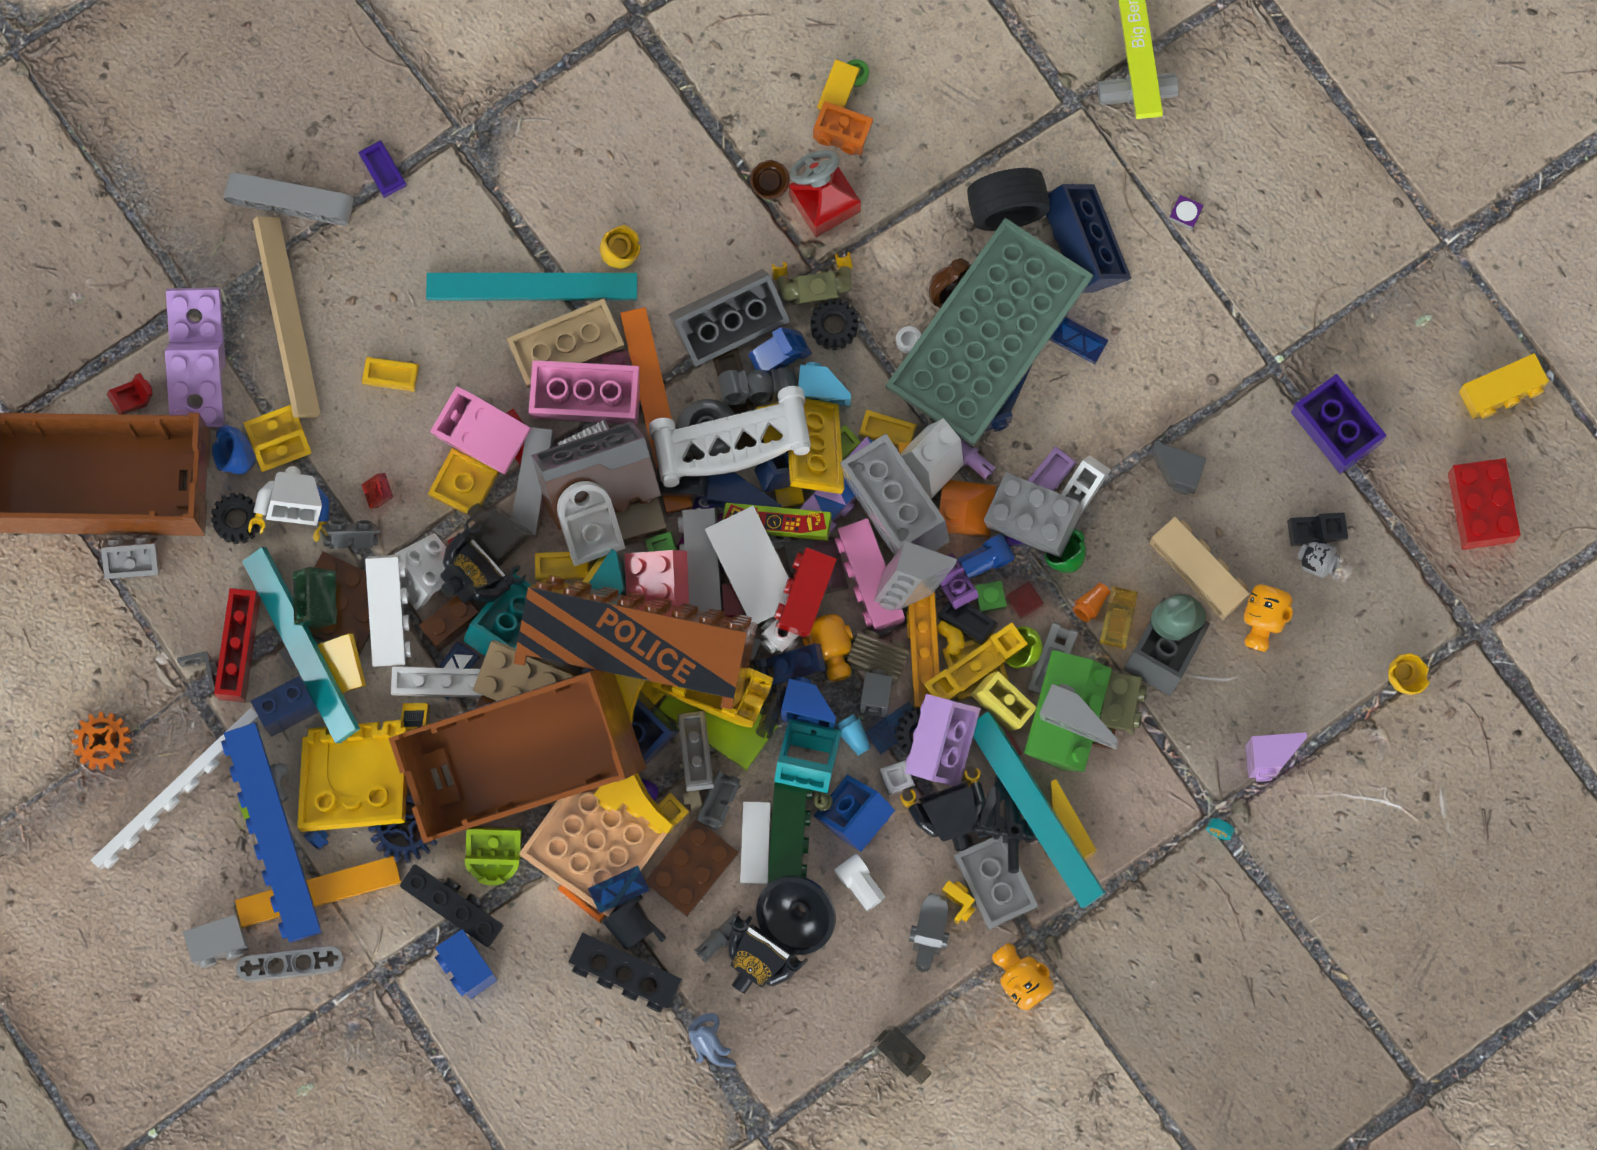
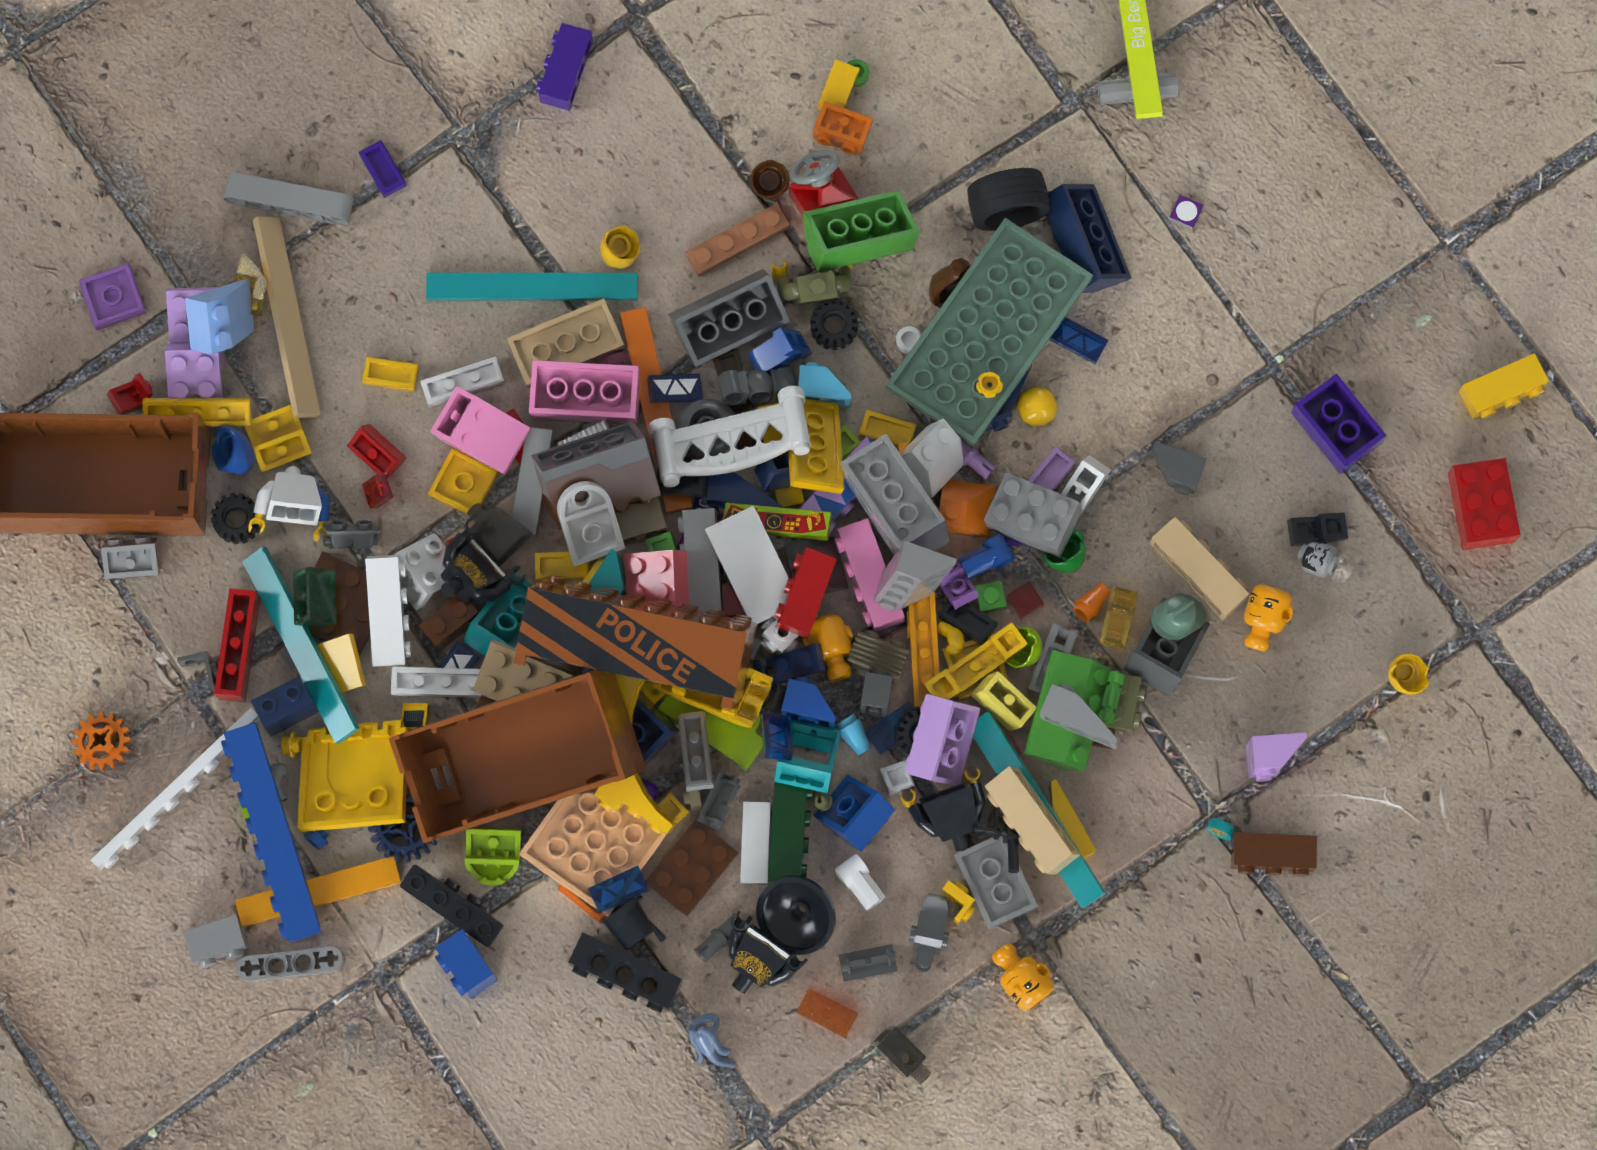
none -> medium lavender tile [79,263,147,330]
none -> yellow tile [142,398,252,426]
none -> light blue slope [185,279,254,354]
none -> clear yellow slope [236,254,268,316]
none -> yellow plate [281,731,302,758]
none -> red slope [347,424,407,480]
none -> white tile [420,356,504,407]
none -> dark purple brick [536,23,593,111]
none -> clear blue tile [647,373,703,403]
none -> nougat plate [685,203,790,277]
none -> clear blue tile [761,714,793,760]
none -> clear orange plate [796,988,858,1039]
none -> bright green slope [803,190,920,272]
none -> dark grey hinge [838,944,898,982]
none -> yellow plate [976,372,1003,398]
none -> tan brick [985,766,1081,875]
none -> yellow hair [1016,386,1057,426]
none -> bright green axle [1098,671,1125,724]
none -> reddish brown brick [1231,832,1317,876]

